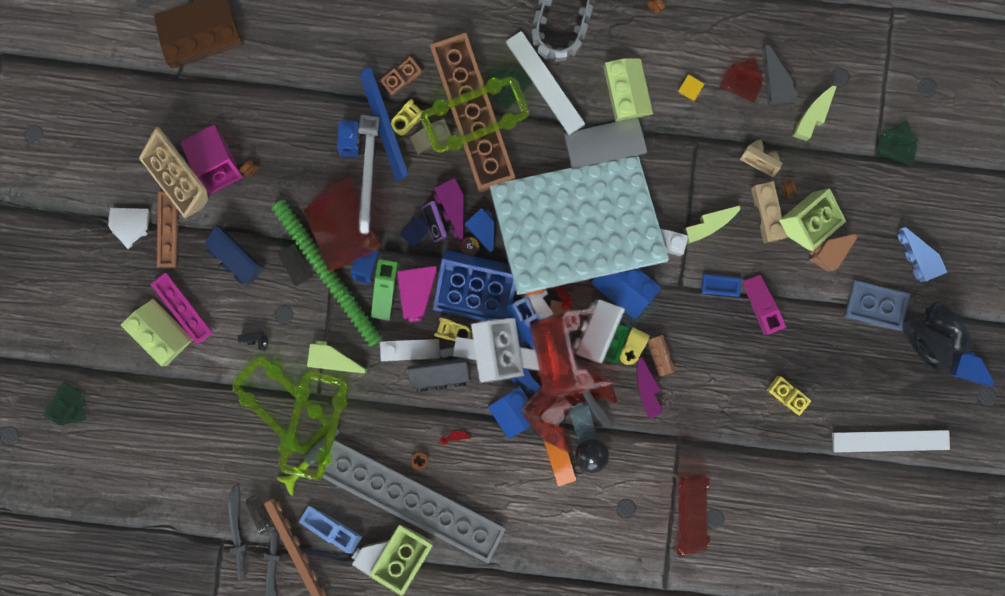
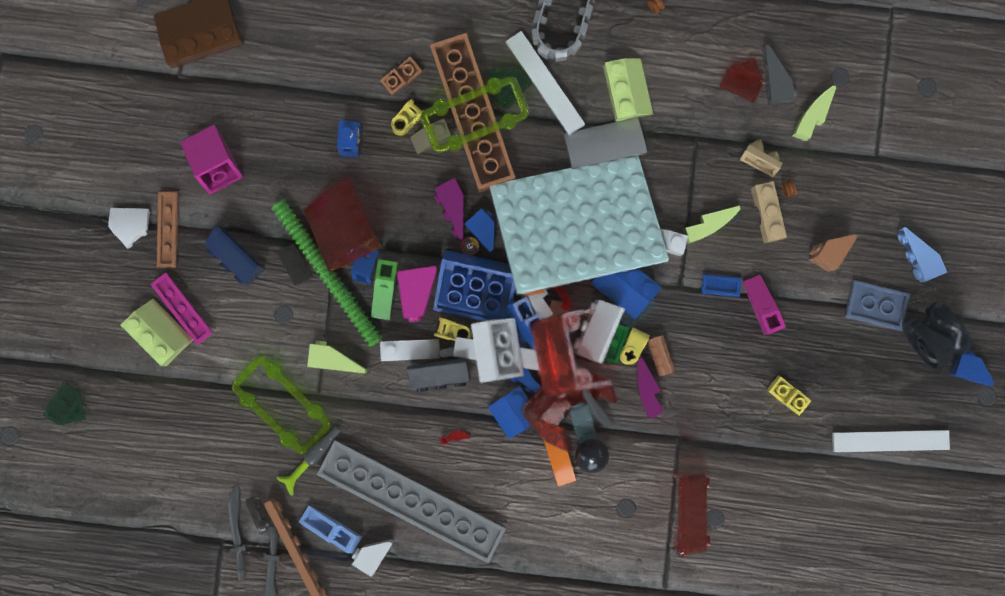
tan slope [139,127,208,218] -> none
black bracket [237,332,268,352] -> none
dark orange bush [239,160,258,178] -> none
clear neon green bar [278,371,348,480] -> none
light grey tile [358,115,380,136] -> none
blue tile [359,67,408,182] -> none
white tile [360,134,375,233] -> none
yellowish green slope [369,525,434,596] -> none
clear blue bracket [400,217,429,248] -> none
dark orange bush [411,451,428,470] -> none
slope [422,201,447,243] -> none
yellow tile [678,74,704,101] -> none
yellowish green slope [779,188,846,251] -> none
clear green slope [875,121,919,166] -> none

